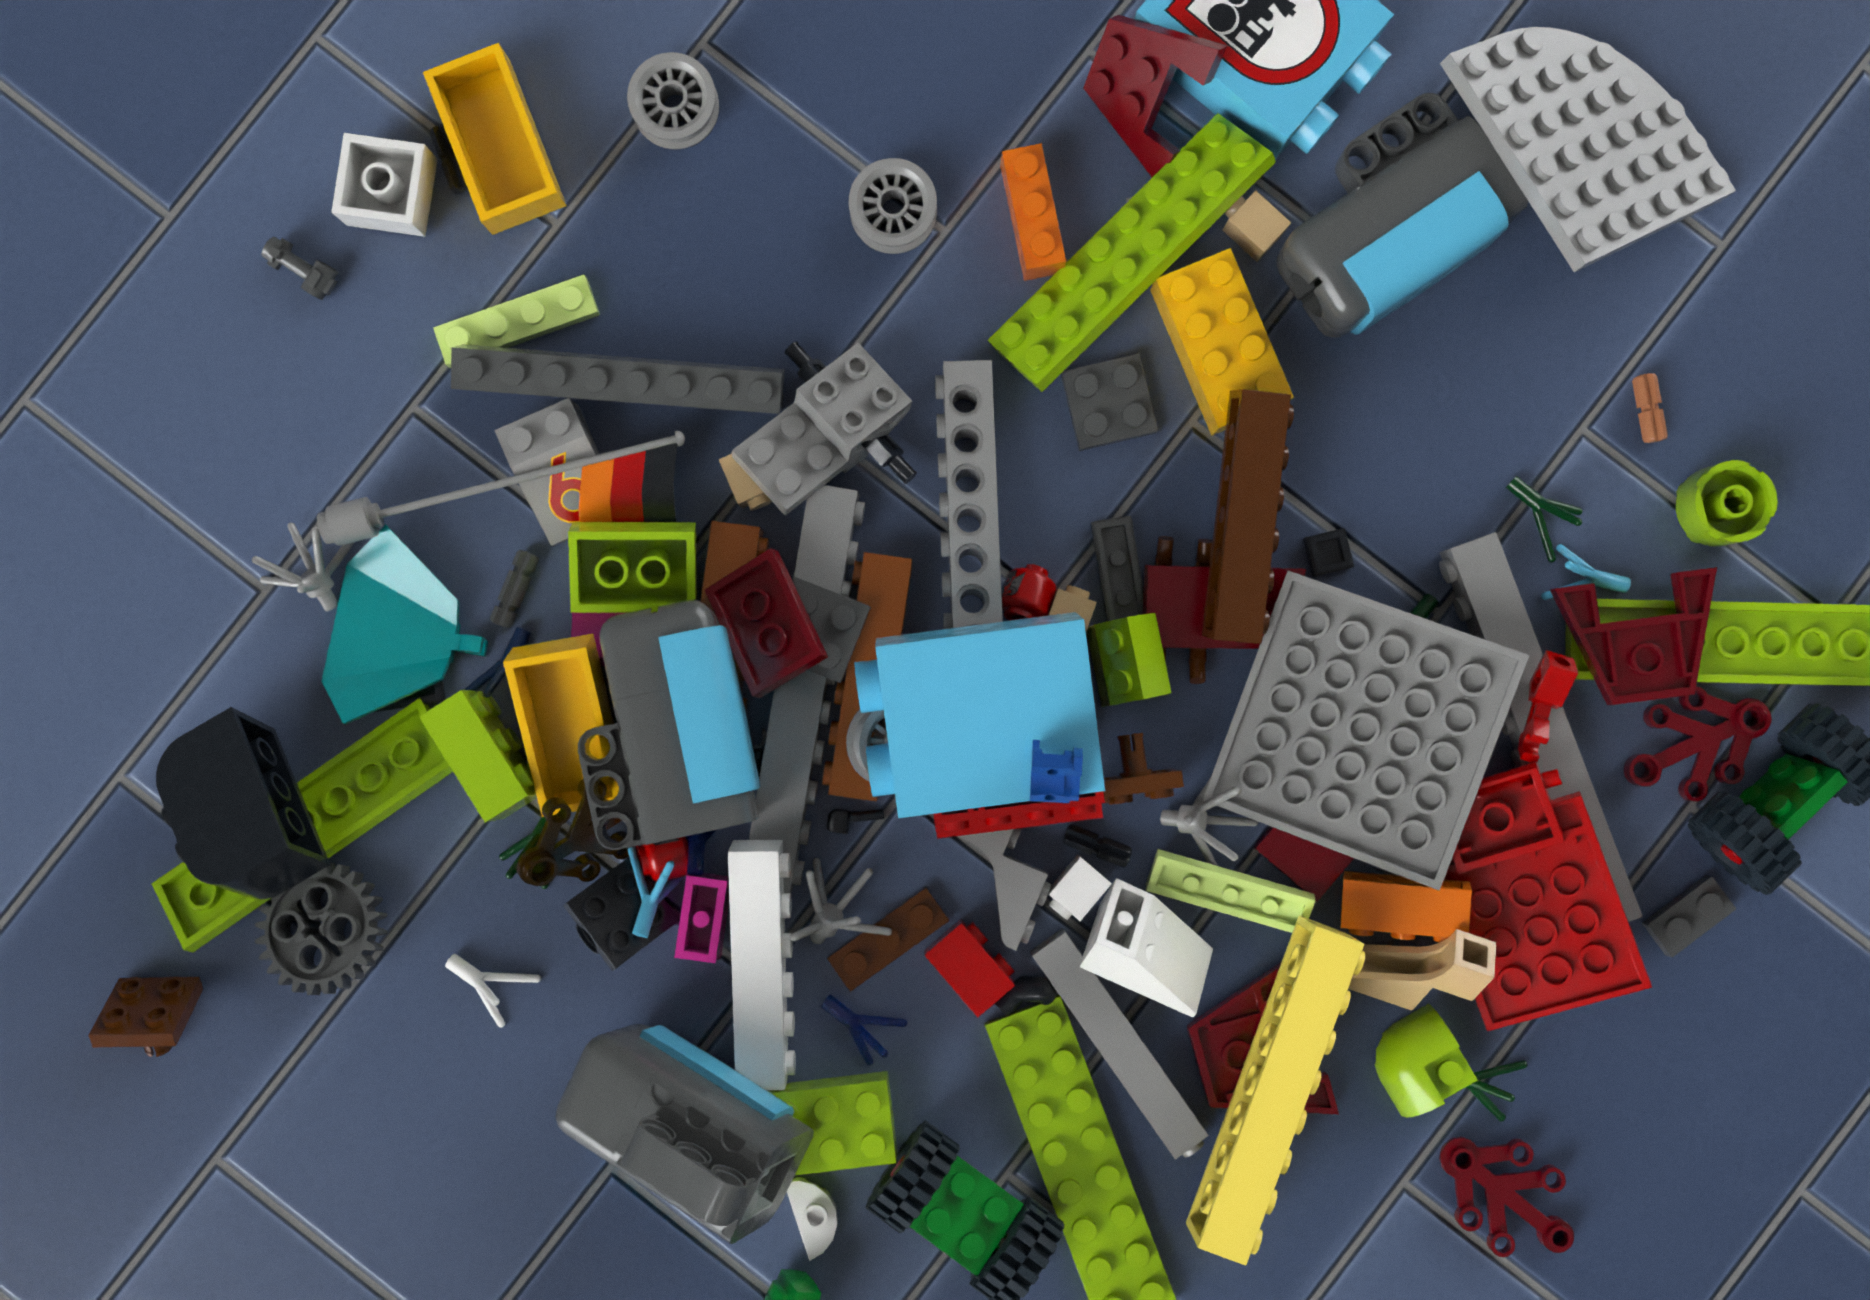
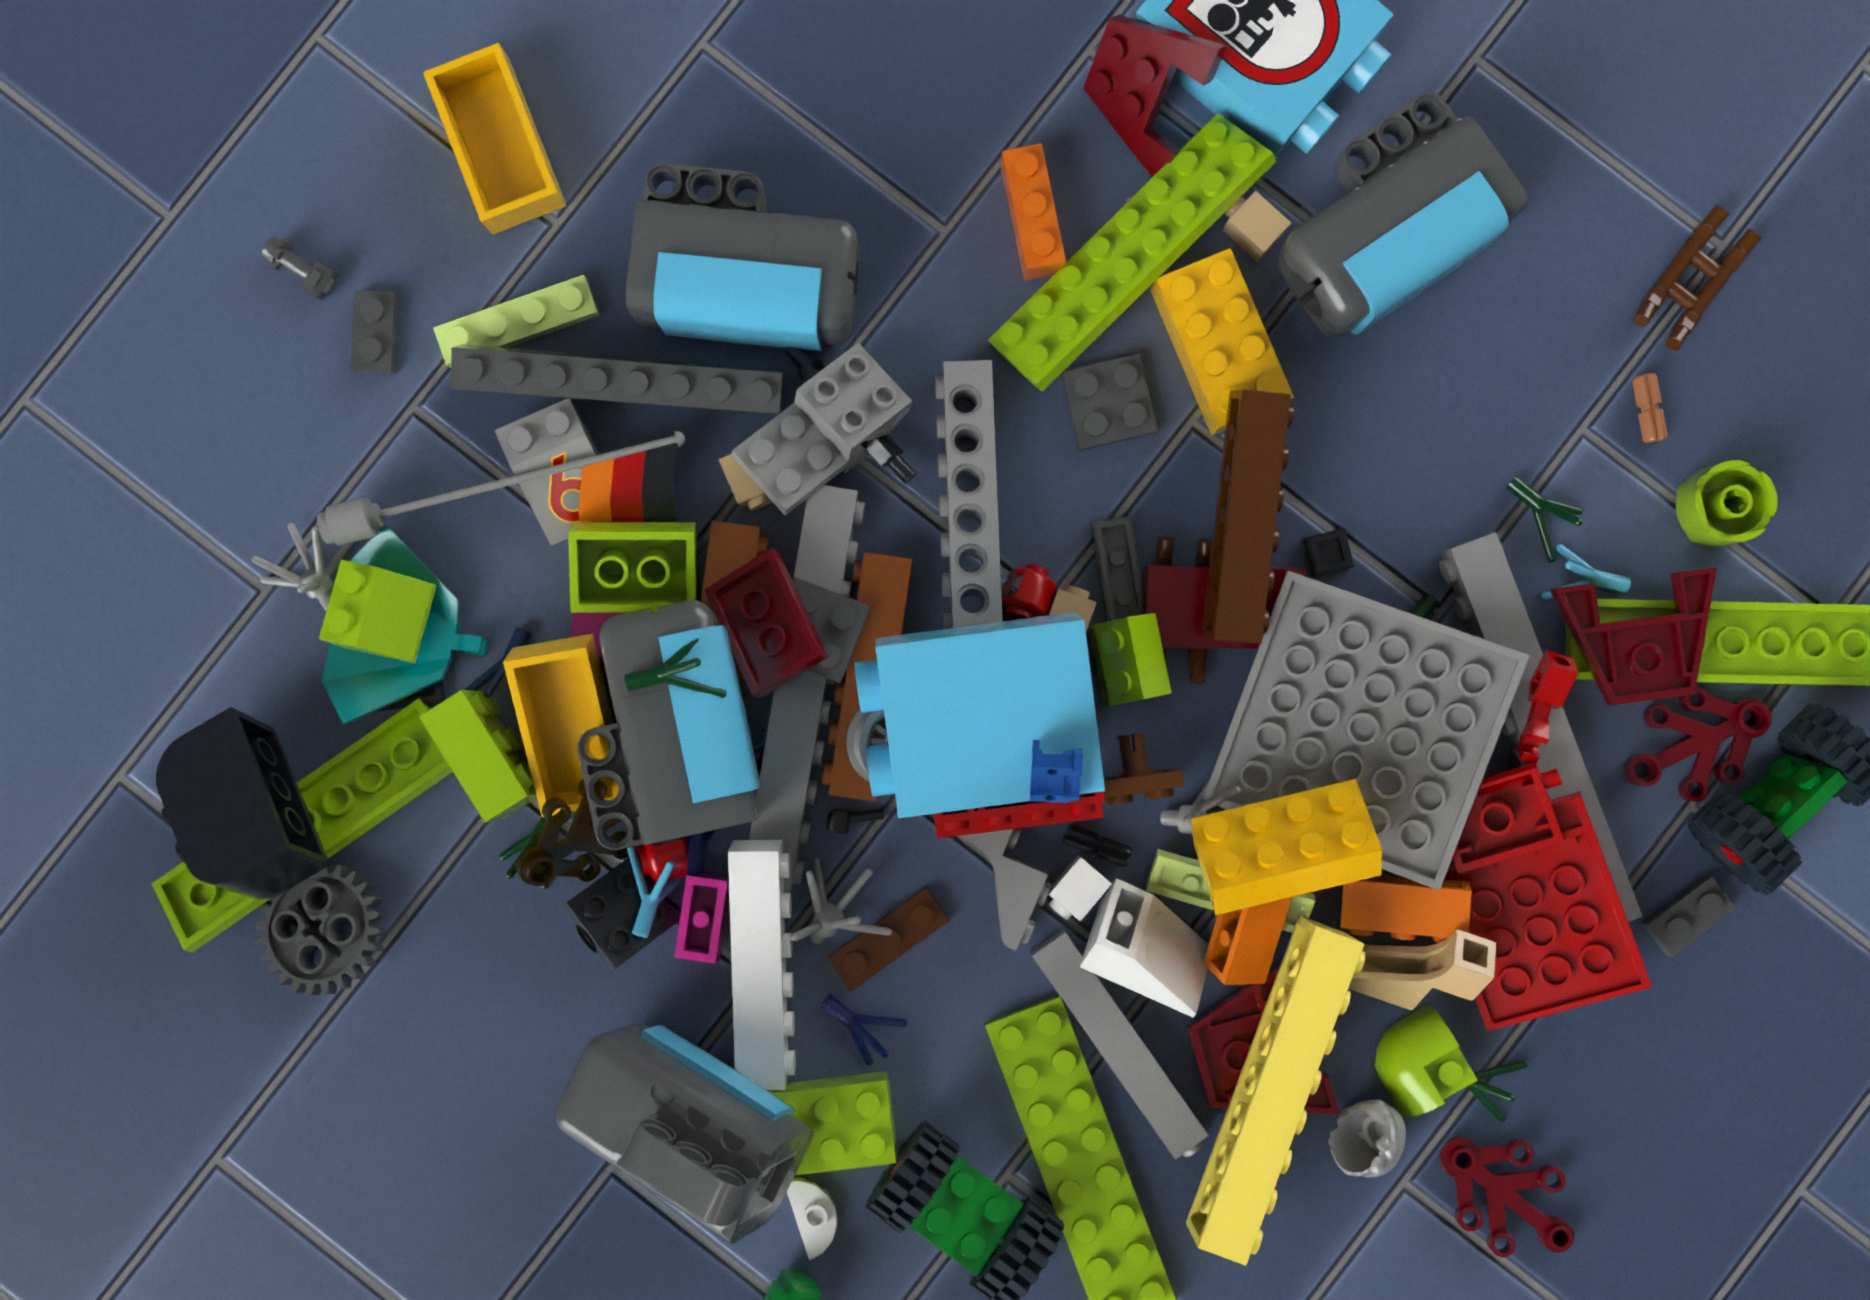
reddish brown plate [88,976,203,1057] -> none
white brick [331,133,437,237] -> none
black piece [430,124,468,194] -> none
white plant [445,954,541,1028] -> none
dark grey axle [490,550,539,628] -> none
light grey wheel [627,52,719,149] -> none
light grey wheel [849,158,937,254] -> none
red brick [924,919,1015,1018] -> none
black arm [995,976,1056,1016] -> none
light grey plate [1440,27,1736,272] -> none
none -> lime slope [319,560,437,664]
none -> dark grey plate [351,291,399,374]
none -> dark green plant [624,638,727,698]
none -> piece [626,163,861,351]
none -> yellow piece [1191,779,1382,915]
none -> orange brick [1203,897,1292,985]
none -> light grey hair [1328,1099,1406,1178]
none -> reddish brown piece [1633,205,1762,350]

